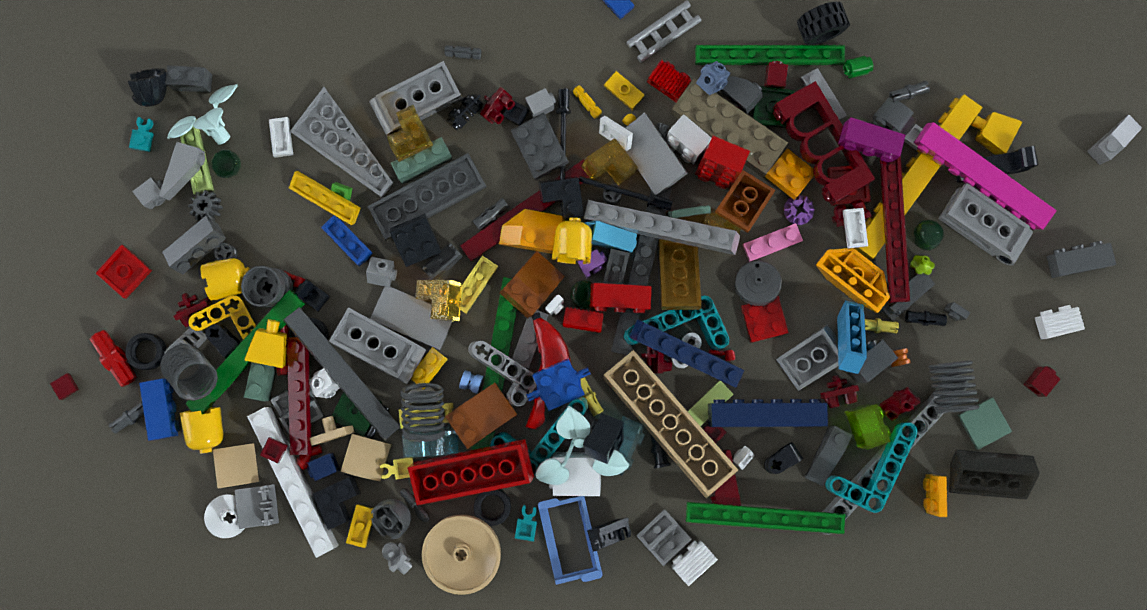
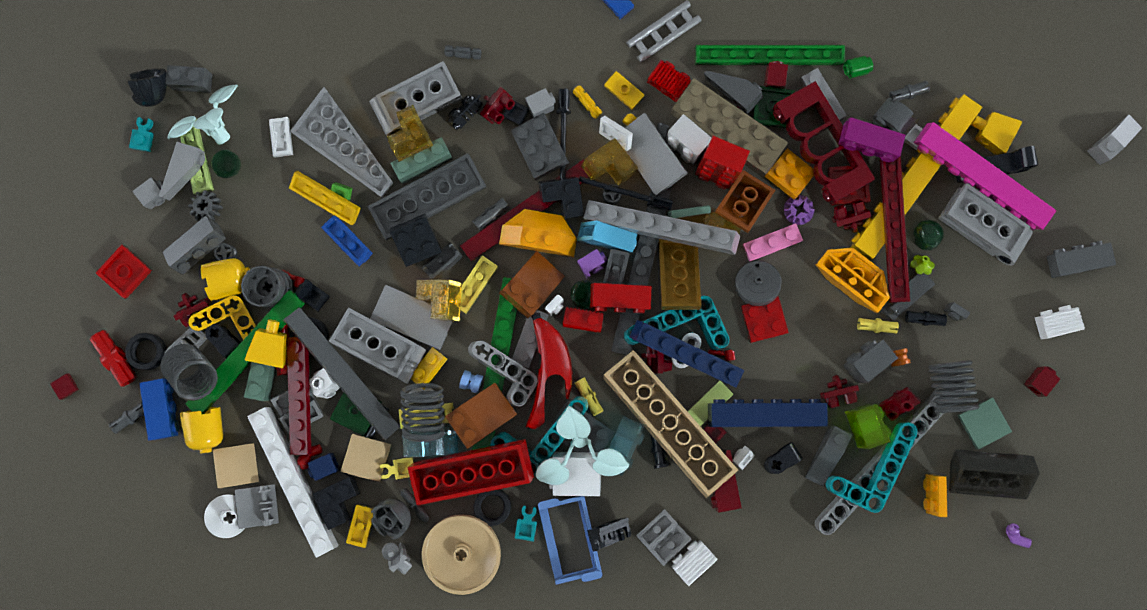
dark red tile [260,437,288,464] -> none
tan tile [310,416,355,445] -> none
light grey brick [366,257,397,287] -> none
blue plate [526,358,591,411] -> none
yellow cylinder [552,217,592,264] -> none
black brick [583,413,624,464] -> none
green tile [685,502,845,534] -> none
sand blue brick [696,61,730,95] -> none
light grey slope [776,324,838,391] -> none
black tyre [797,2,850,45] -> none
dark azure brick [837,300,867,374] -> none
white plate [843,208,868,249] -> none
none -> medium lavender arm [1006,523,1032,548]

